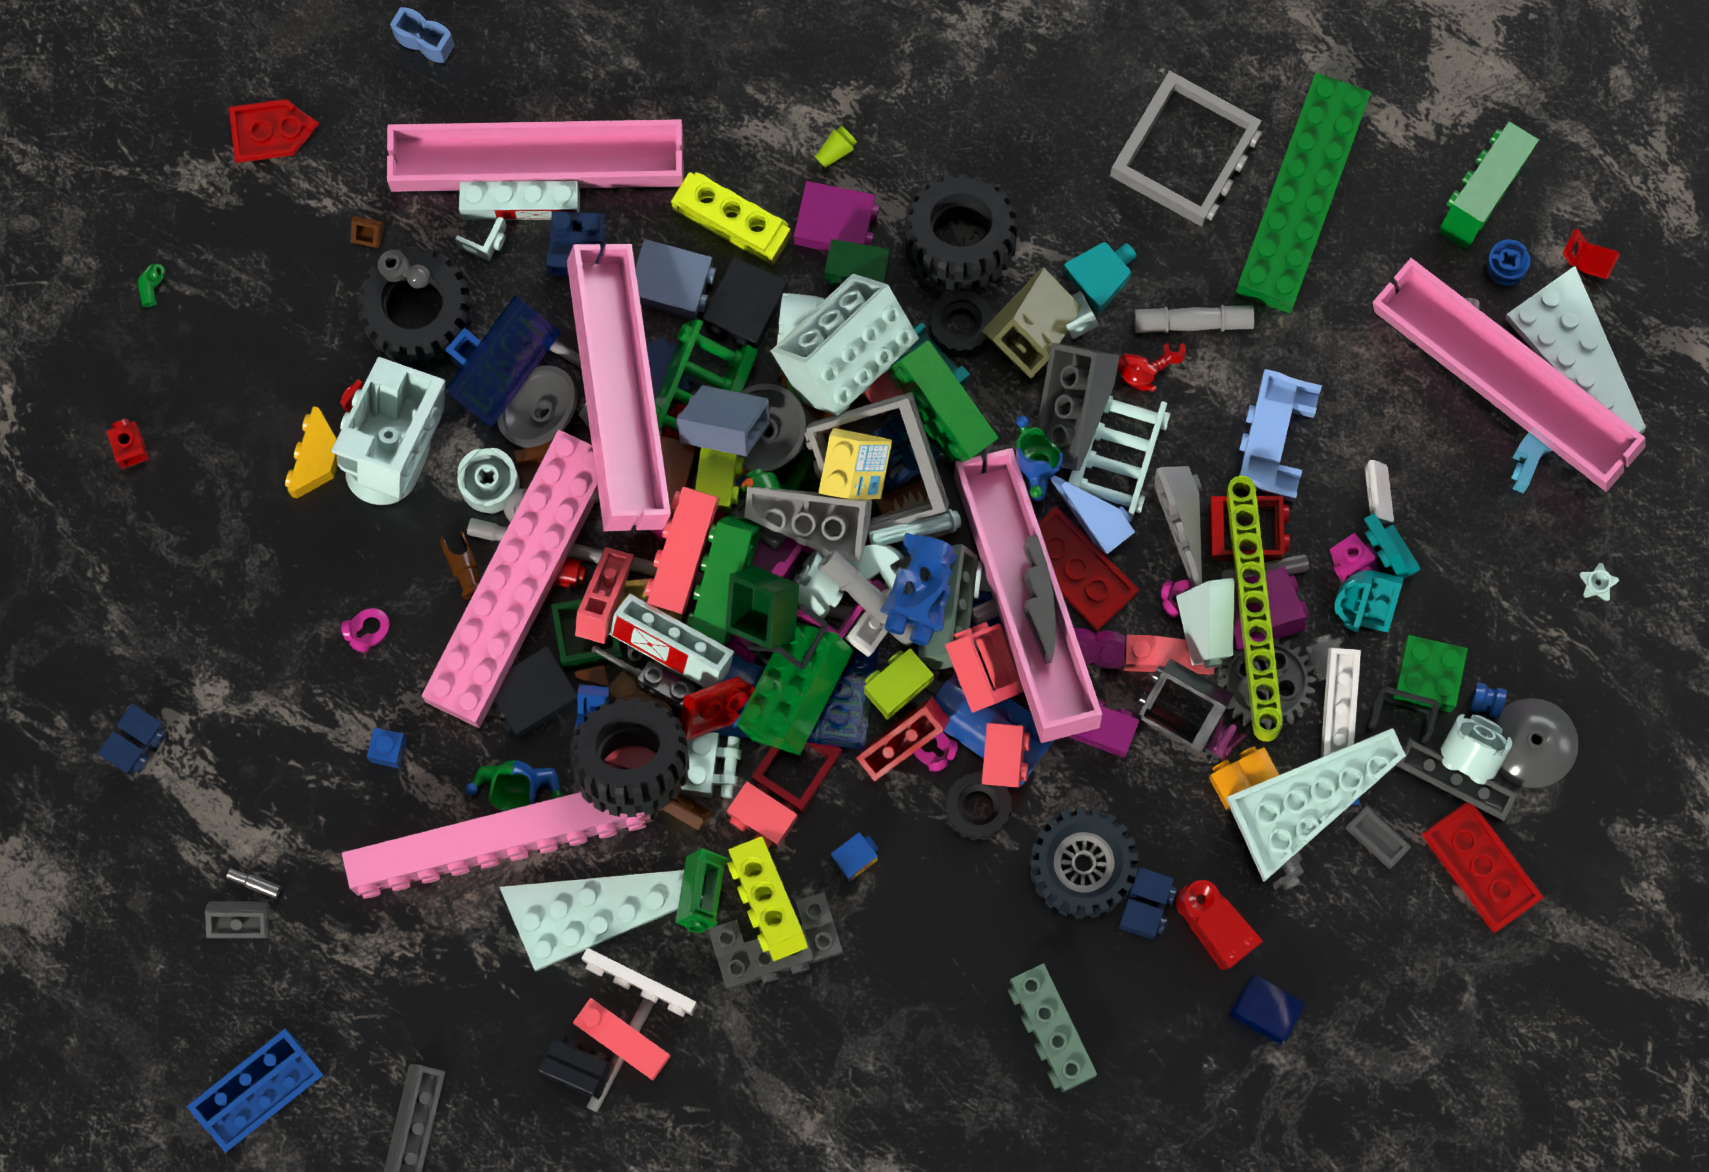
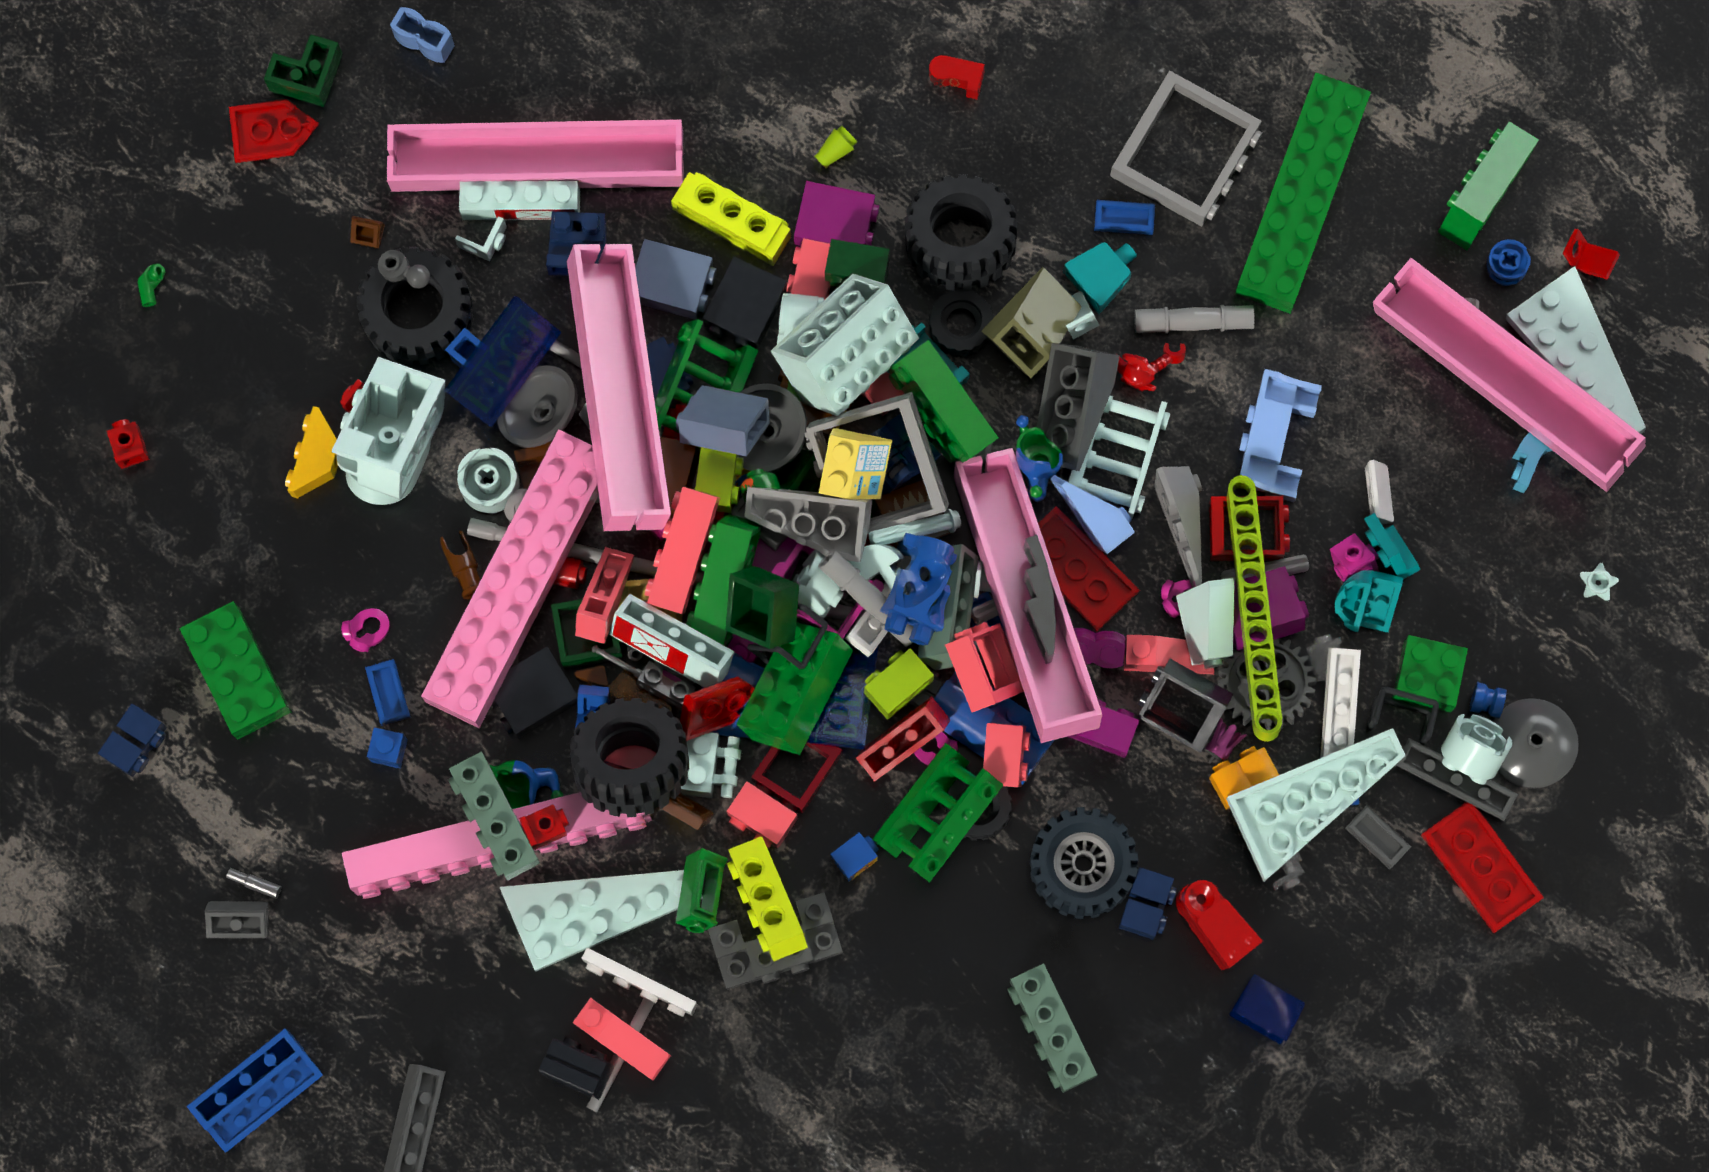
none -> green brick [179,601,291,740]
none -> dark green brick [264,34,343,107]
none -> blue tile [365,659,411,726]
none -> sand green brick [448,751,540,880]
none -> red brick [519,804,570,850]
none -> coral brick [786,238,831,300]
none -> green fence [872,743,1003,883]
none -> red leg [929,55,985,100]
none -> blue tile [1094,200,1155,235]

